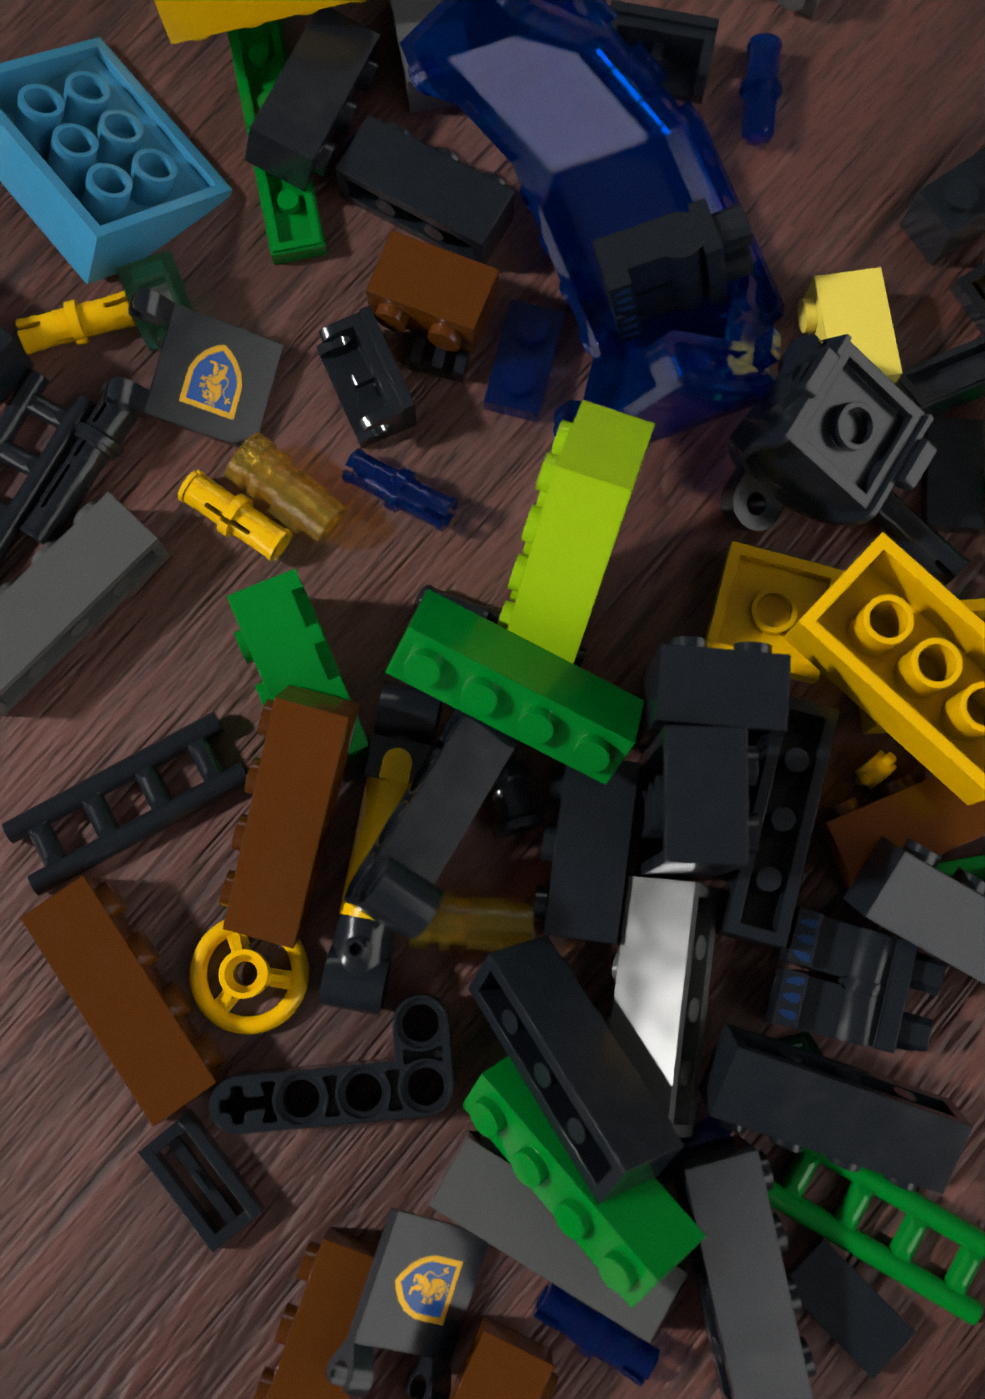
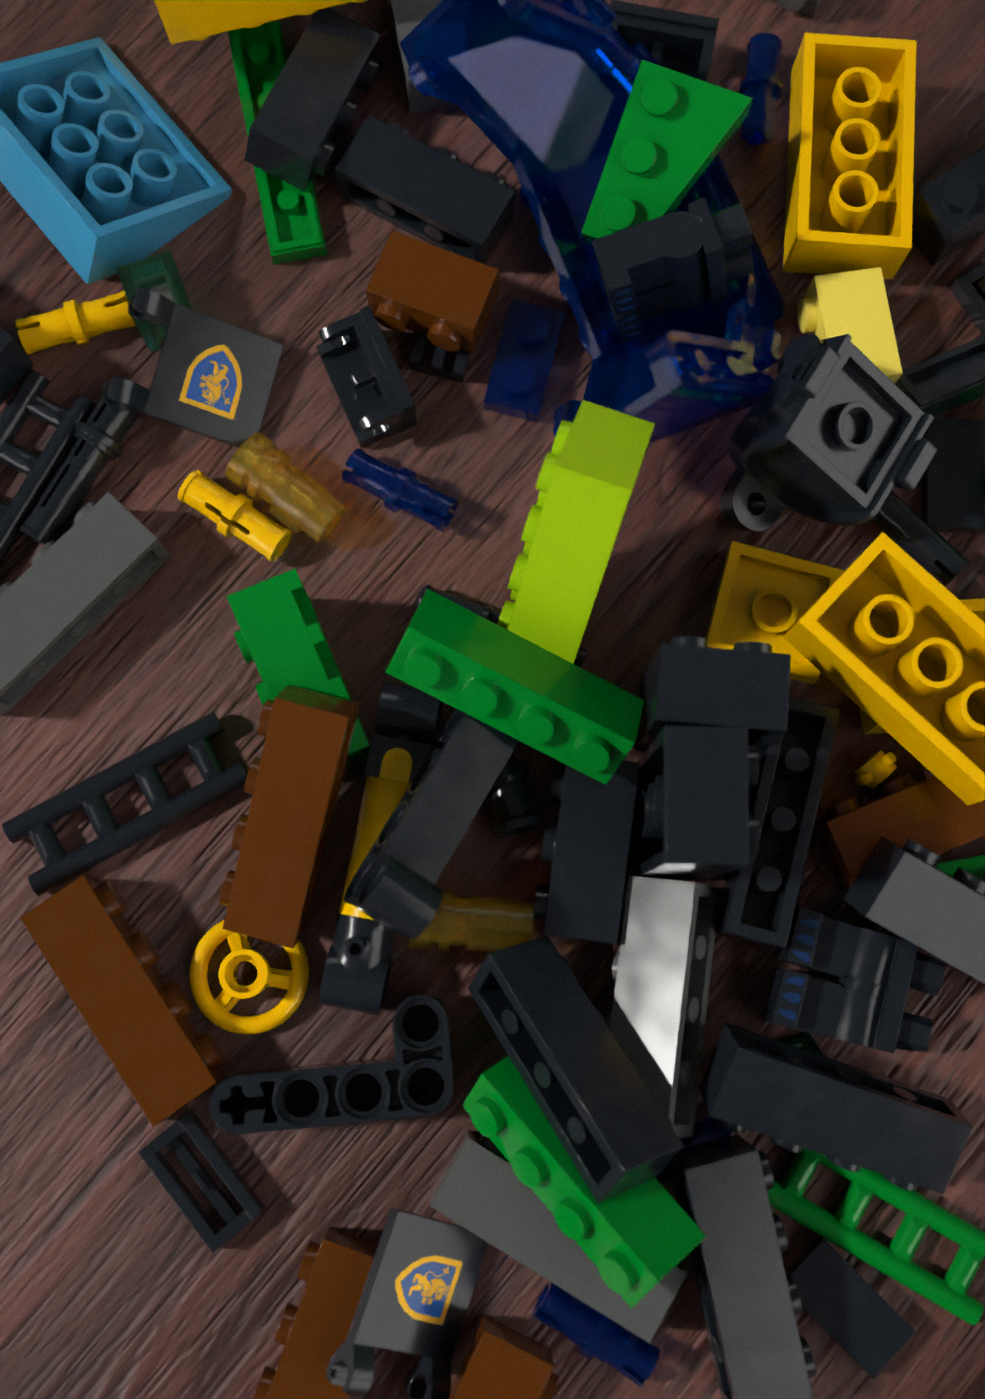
none -> green wedge [581,60,753,246]
none -> yellow brick [783,33,917,280]

